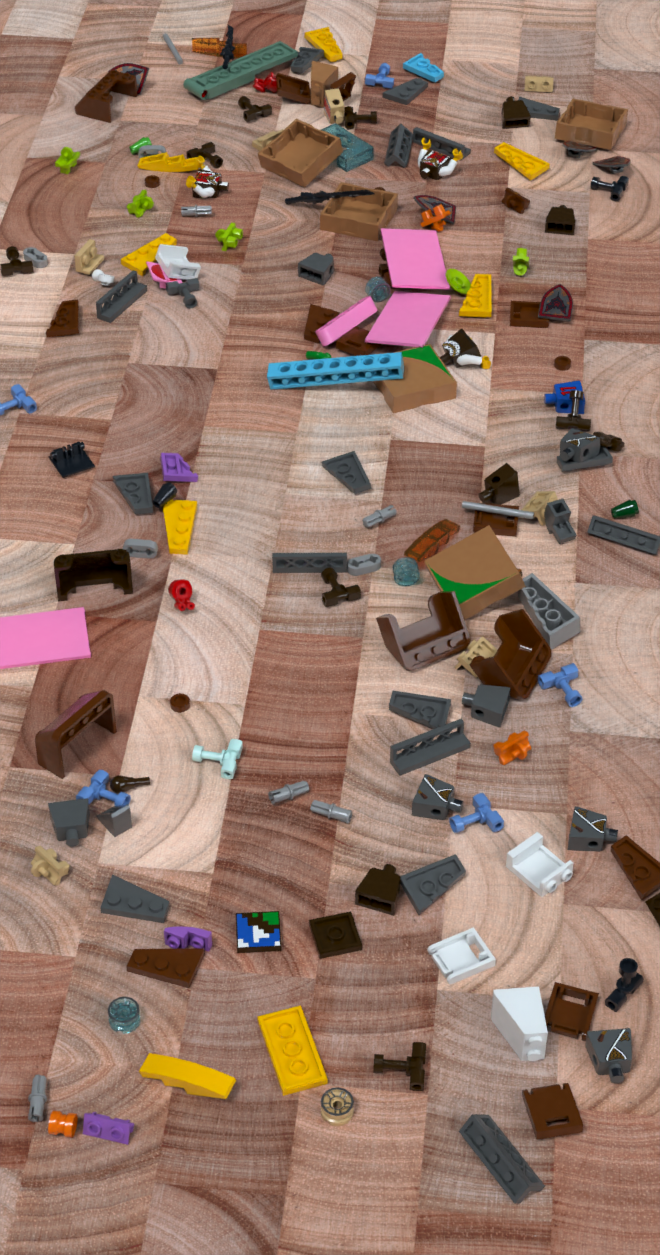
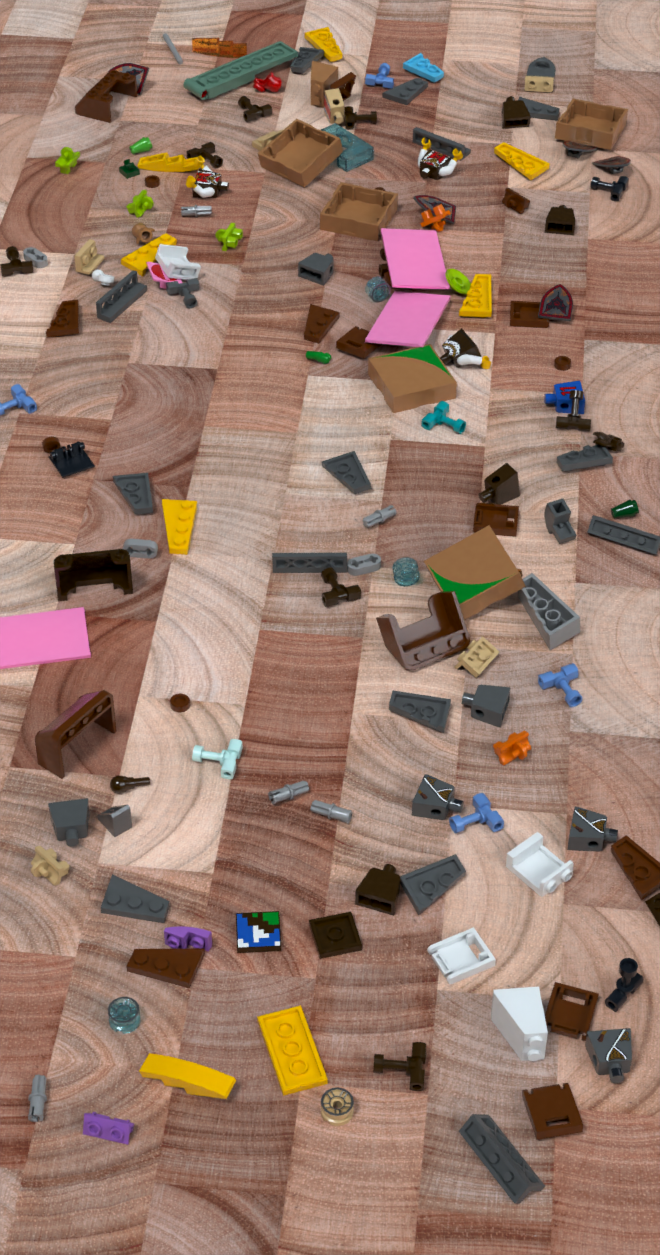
orange wheel [48,1110,78,1138] -> none
medium blue bar [76,770,131,806] -> none
light grey beam [138,145,166,158] -> none
black cone [152,482,178,509] -> none
medium lavender wing [160,453,198,482] -> none
red piece [168,579,195,611] -> none
black sword [220,25,236,69] -> none
medium azure brick [267,352,404,390] -> none
reddish brown container [276,73,311,104] -> none
black sword [285,190,375,205] -> none
bright pink beam [315,296,378,347] -> none
dark grey fence [384,123,413,168] -> none
dark grey fence [390,719,471,776] -> none
clear orange slope [404,519,460,562] -> none
light grey bar [462,501,534,519] -> none
reddish brown windscreen [469,609,551,700] -> none
lime hips [513,248,529,276] -> none
tan bracket [521,491,559,525] -> none
dark grey torso [560,428,600,463] -> none
none -> reddish brown tile [42,436,61,453]
none -> dark green tile [119,159,140,179]
none -> medium nougat animal [132,223,155,244]
none -> teal bar [421,401,466,434]
none -> dark grey shield [527,57,556,81]

